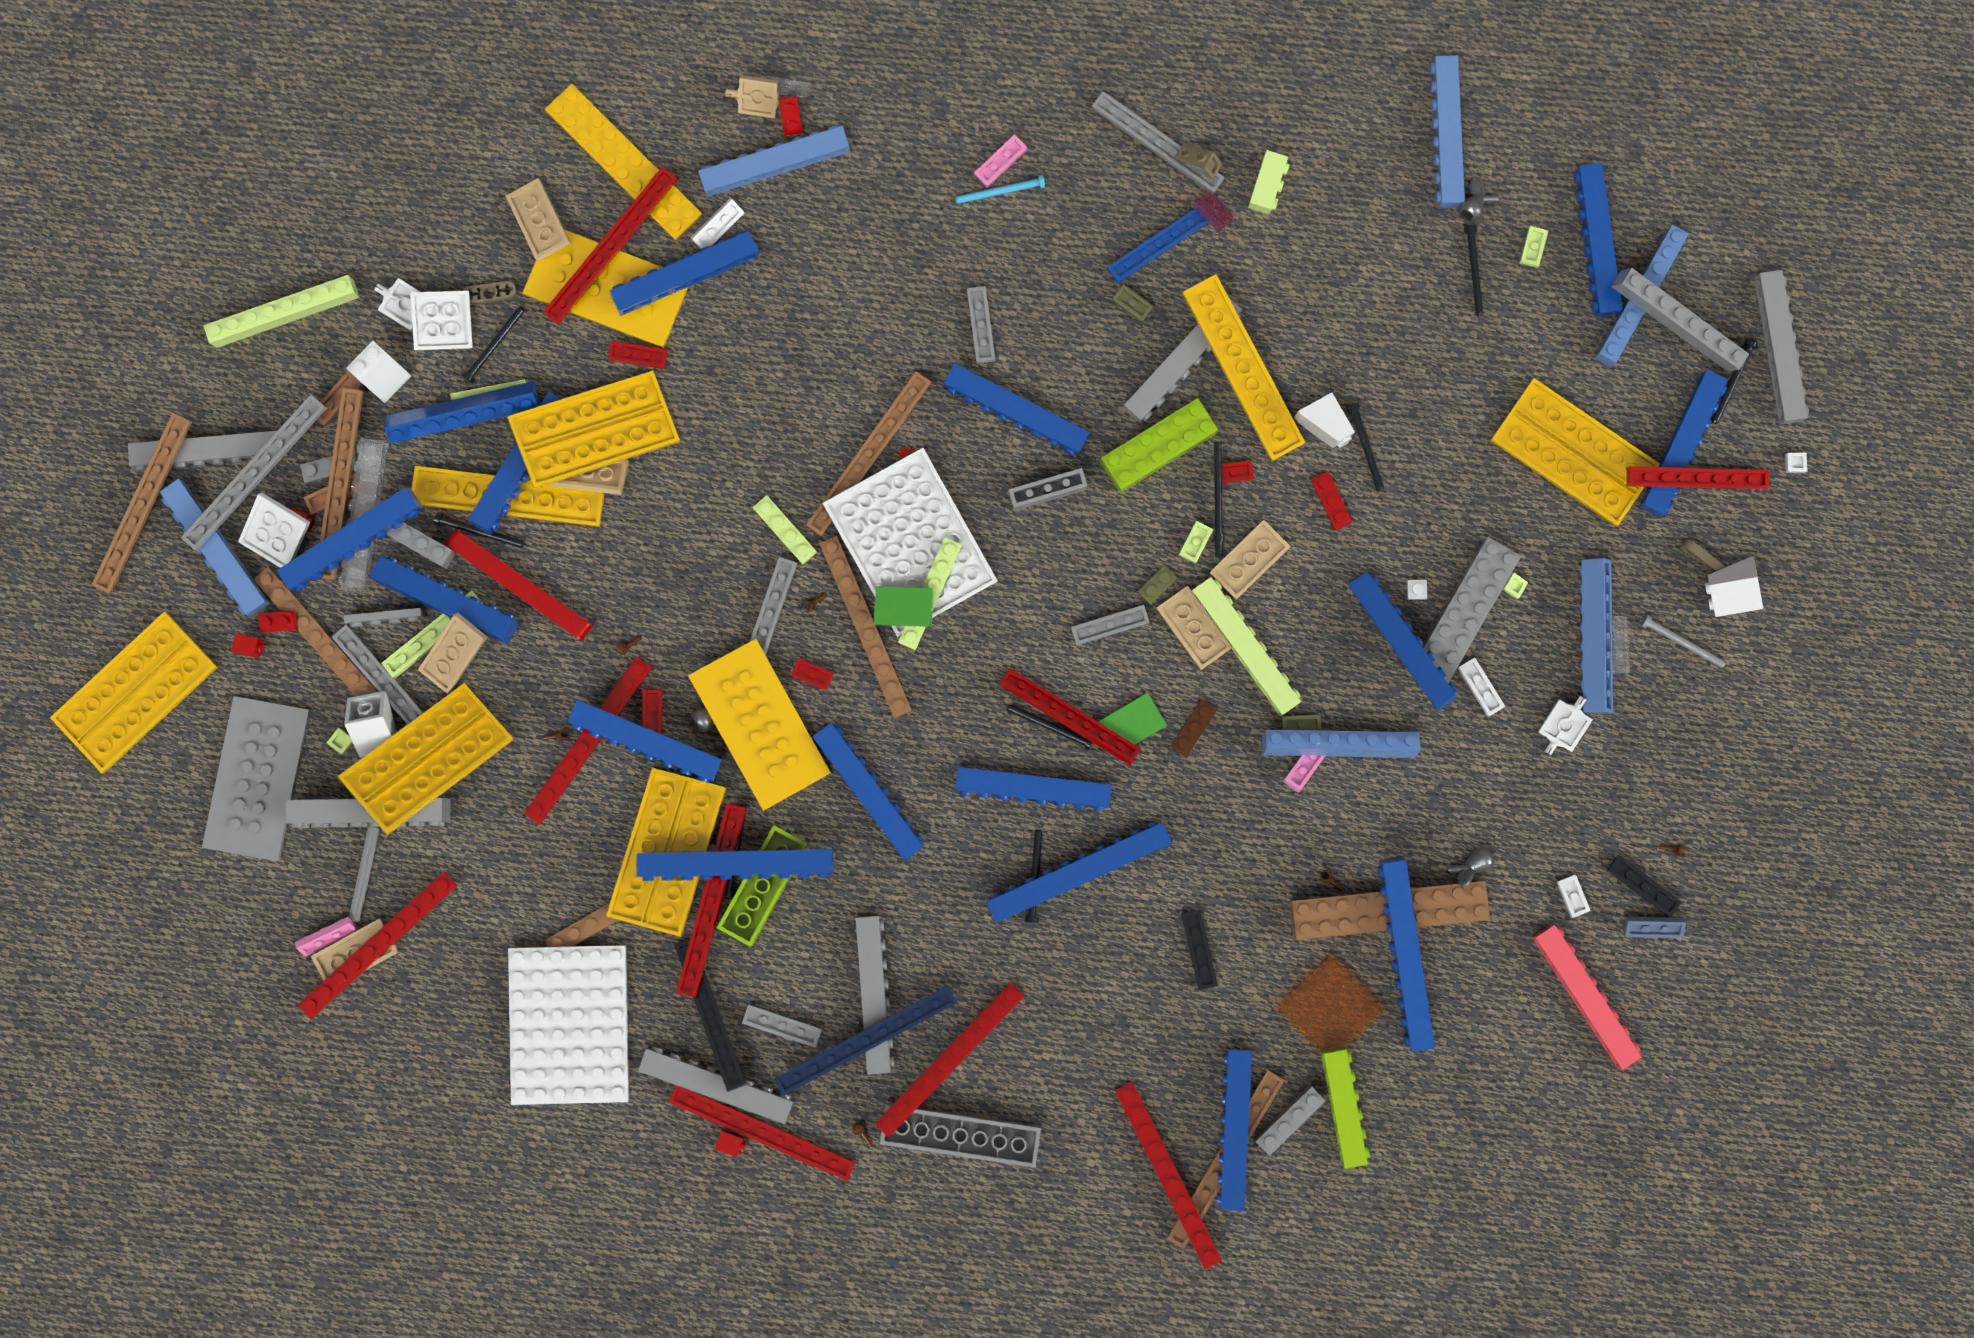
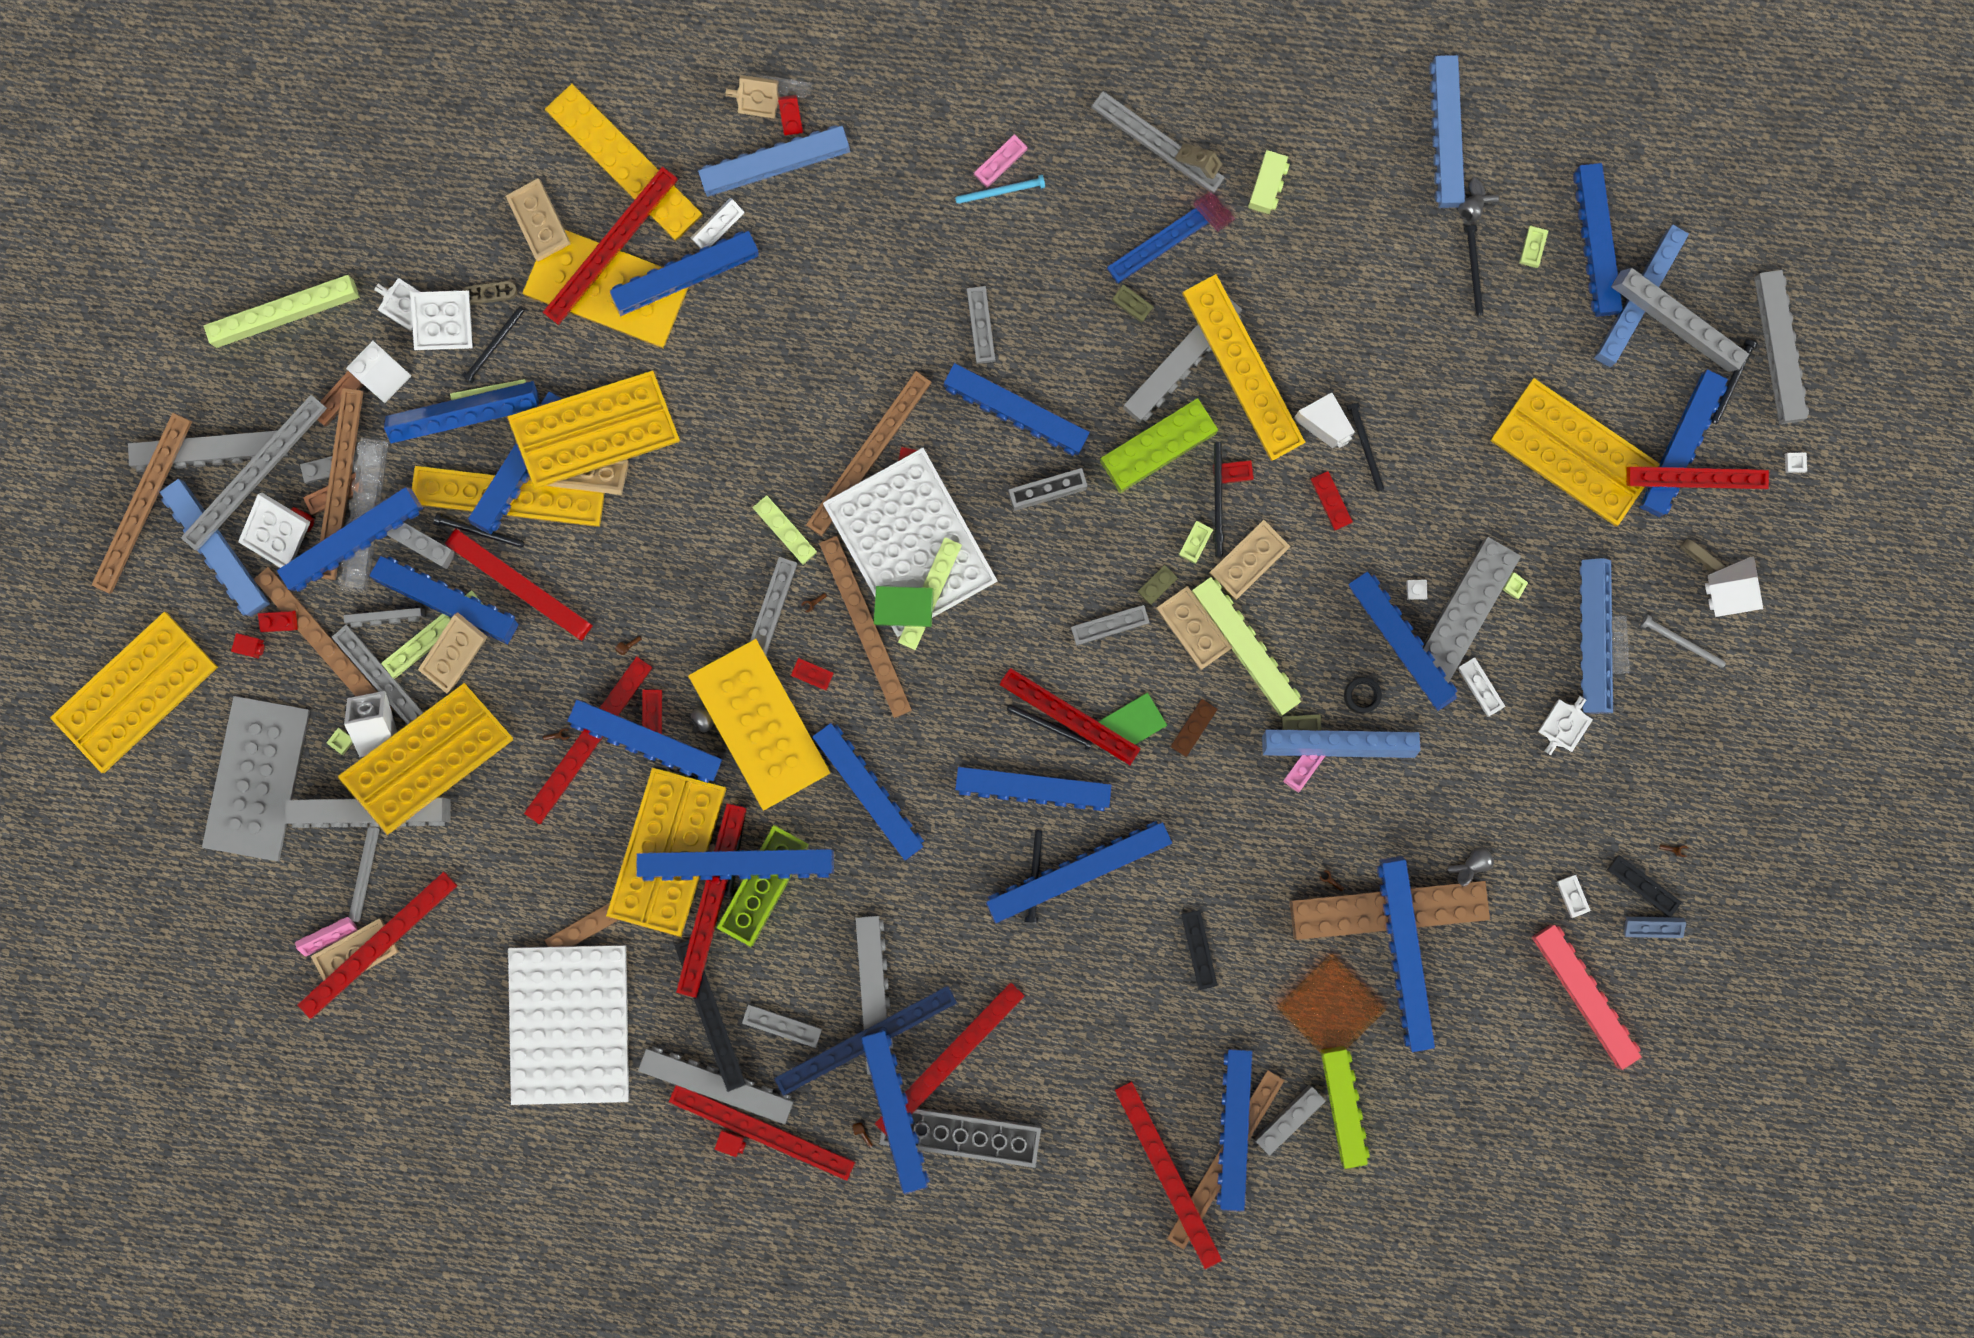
red plate [608,341,668,369] -> none
none -> blue brick [861,1031,929,1194]
none -> black tyre [1344,677,1382,714]

